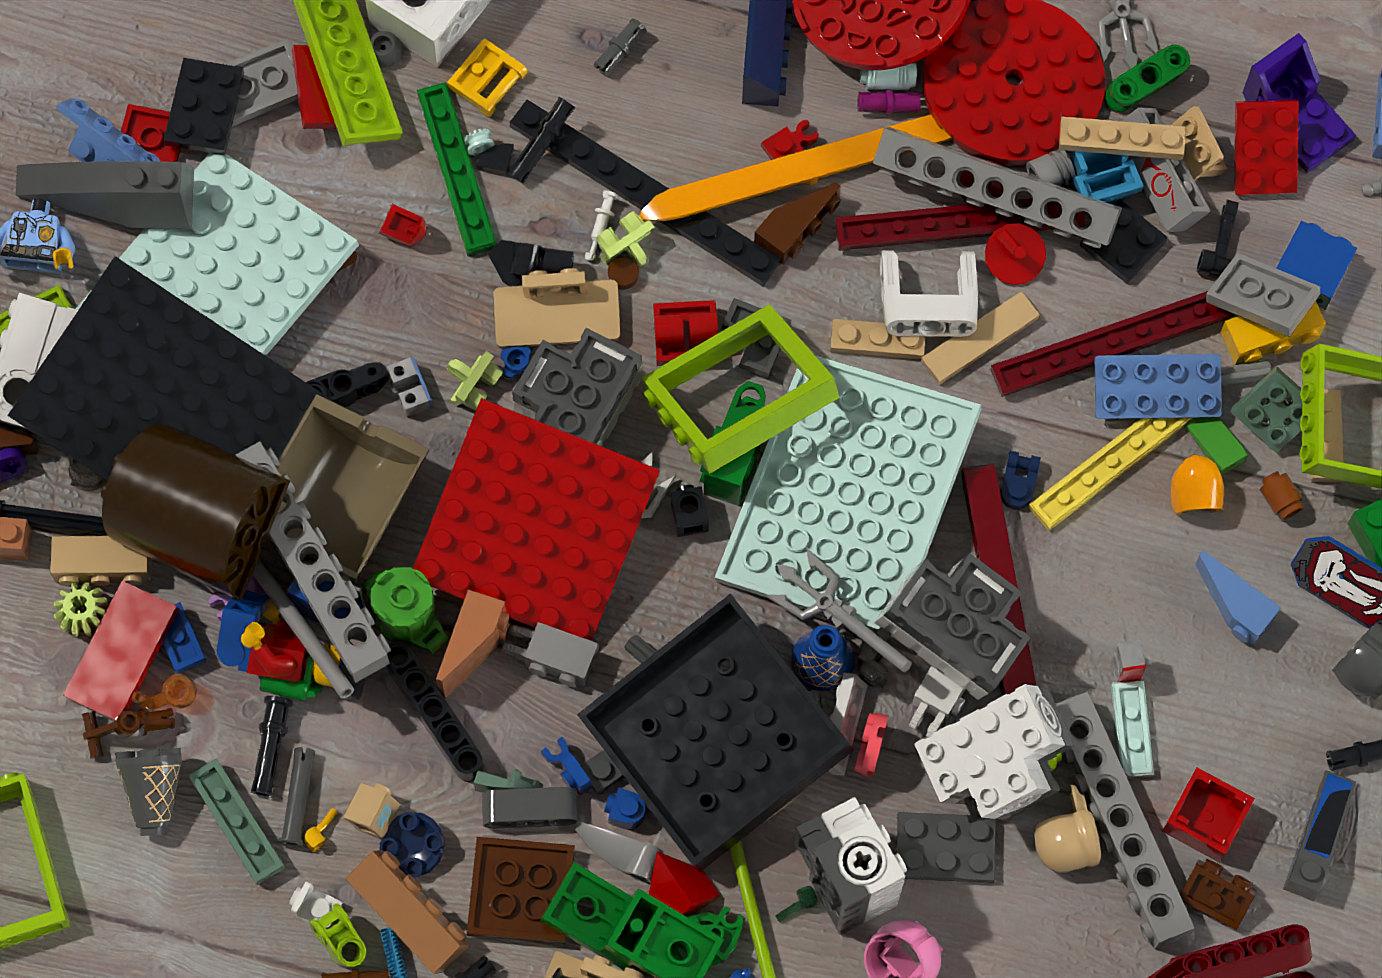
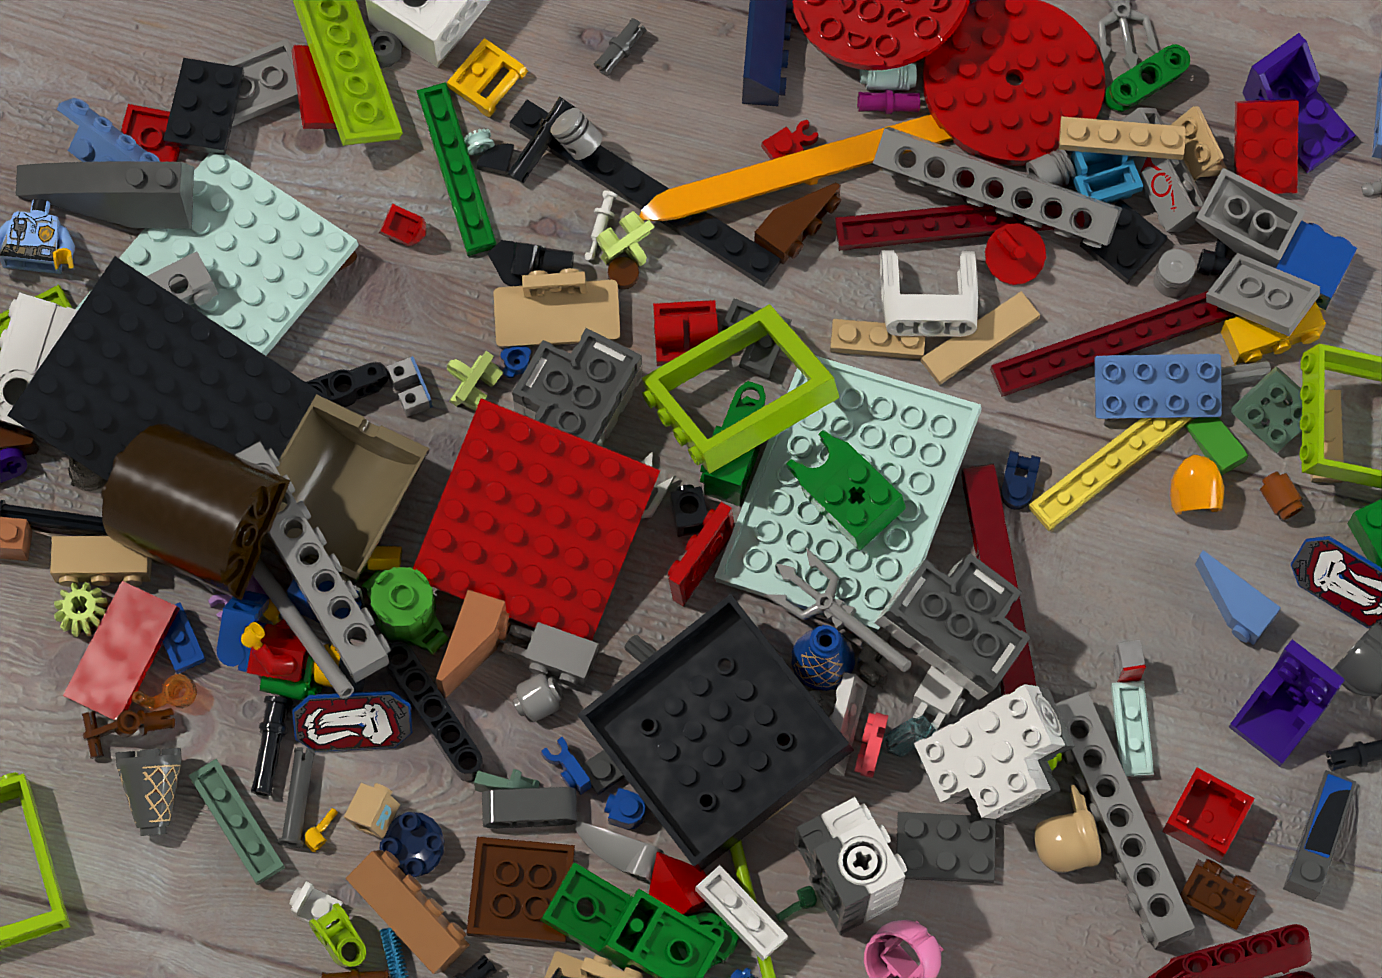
none -> light grey brick [146,251,219,305]
none -> shield [292,691,413,752]
none -> yellow tile [367,546,402,570]
none -> light grey head [513,674,564,721]
none -> light grey piece [551,108,602,160]
none -> red plate [668,502,735,607]
none -> white plate [695,865,788,961]
none -> green brick [786,430,906,551]
none -> clear light blue piece [884,715,936,757]
none -> light grey piece [1154,249,1195,297]
none -> light grey slope [1195,168,1306,268]
none -> dark purple bracket [1229,639,1345,767]

